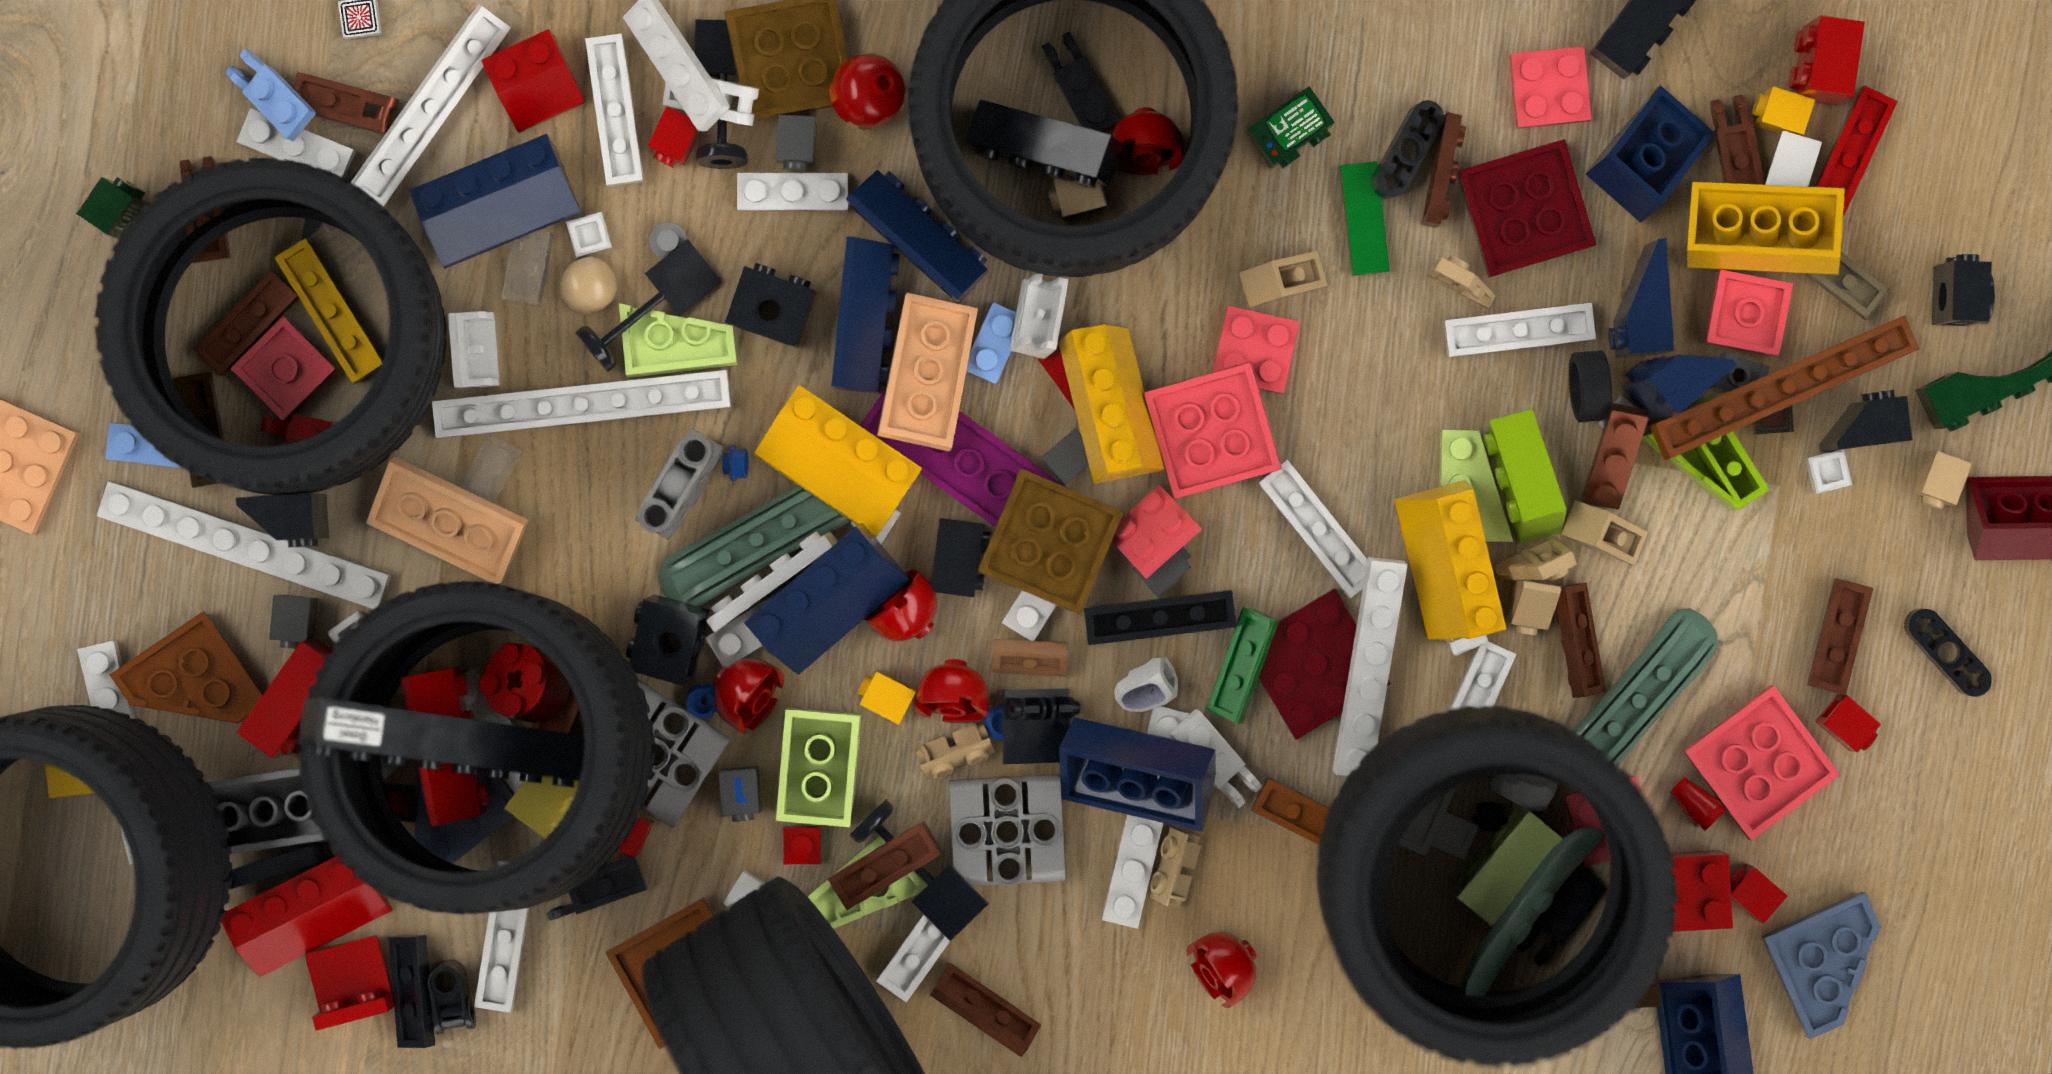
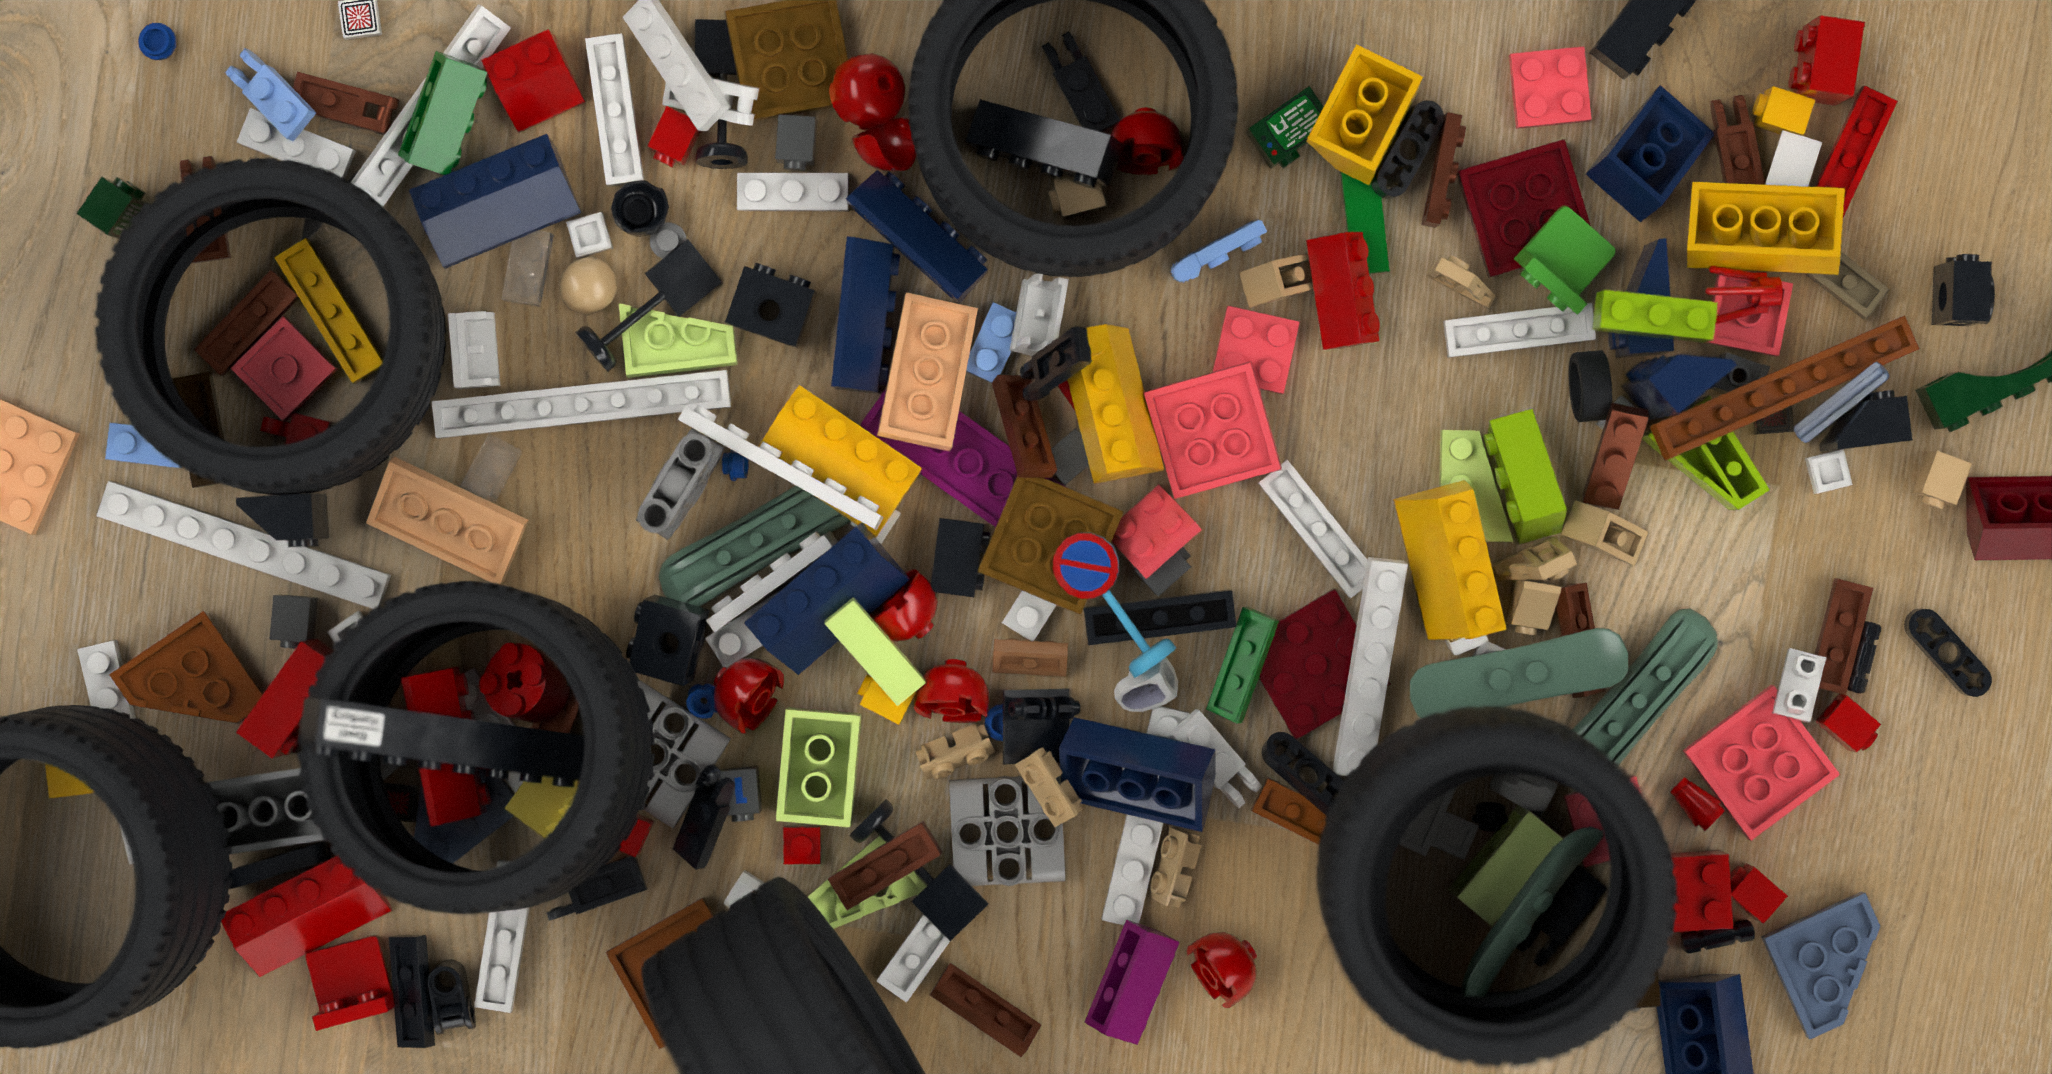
none -> blue plate [138,23,177,60]
none -> brick [398,51,487,175]
none -> black hair [611,180,669,237]
none -> black hinge [672,764,736,870]
none -> white plate [678,405,884,530]
none -> yellowish green tile [825,597,926,706]
none -> red helmet [852,117,916,171]
none -> copper plate [992,375,1057,478]
none -> tan hinge [1015,747,1083,827]
none -> black hinge [1020,326,1092,401]
none -> piece [1053,532,1176,678]
none -> magenta brick [1084,920,1180,1045]
none -> light blue hinge [1170,219,1267,283]
none -> black beam [1261,732,1344,816]
none -> red brick [1306,232,1380,350]
none -> yellow slope [1307,44,1423,185]
none -> sand green piece [1410,628,1628,718]
none -> bright green bracket [1514,206,1616,315]
none -> lime brick [1592,290,1718,343]
none -> black axle [1681,920,1755,954]
none -> red plant [1705,266,1783,324]
none -> white hips [1772,648,1826,723]
none -> sand blue axle [1793,362,1890,443]
none -> black axle [1847,621,1881,694]

